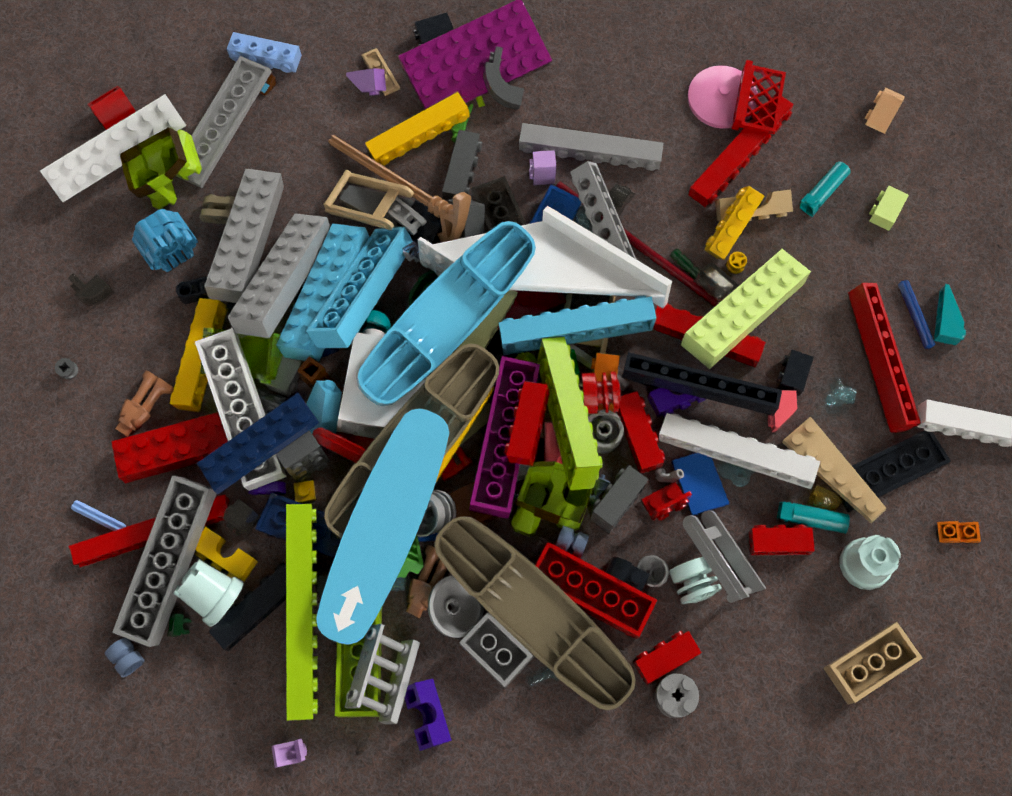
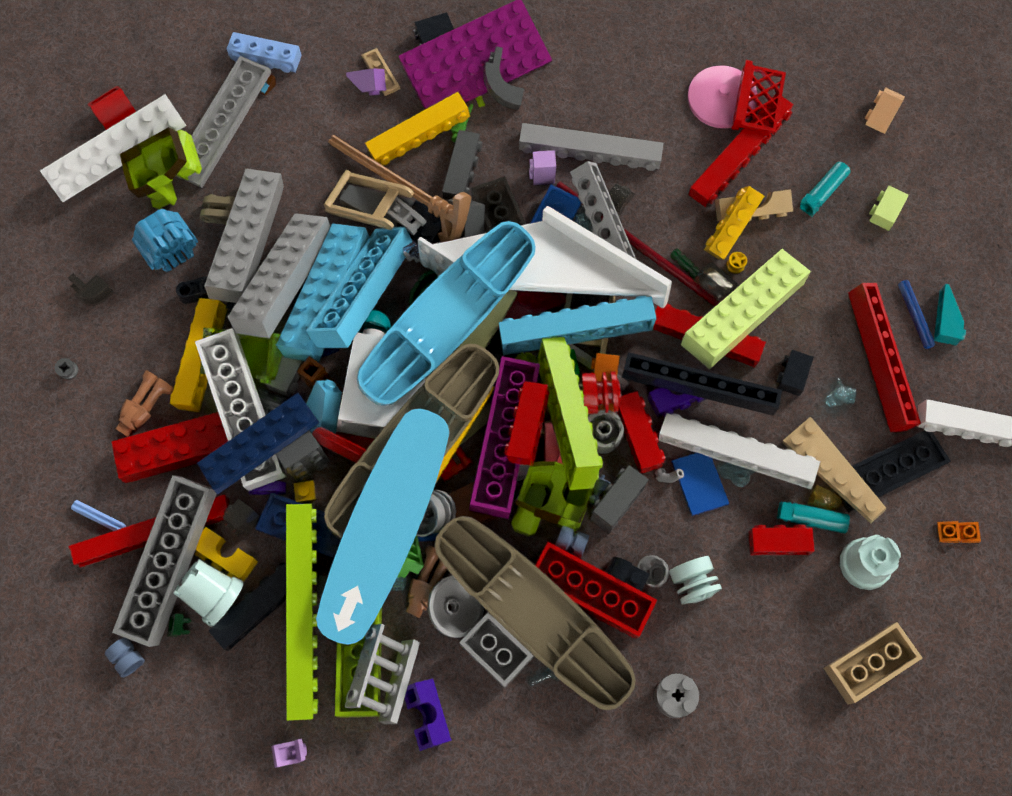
red brick [634,630,702,685] -> none
red bracket [641,481,692,521] -> none
light grey piece [683,510,766,603] -> none
coral slope [768,390,797,432] -> none

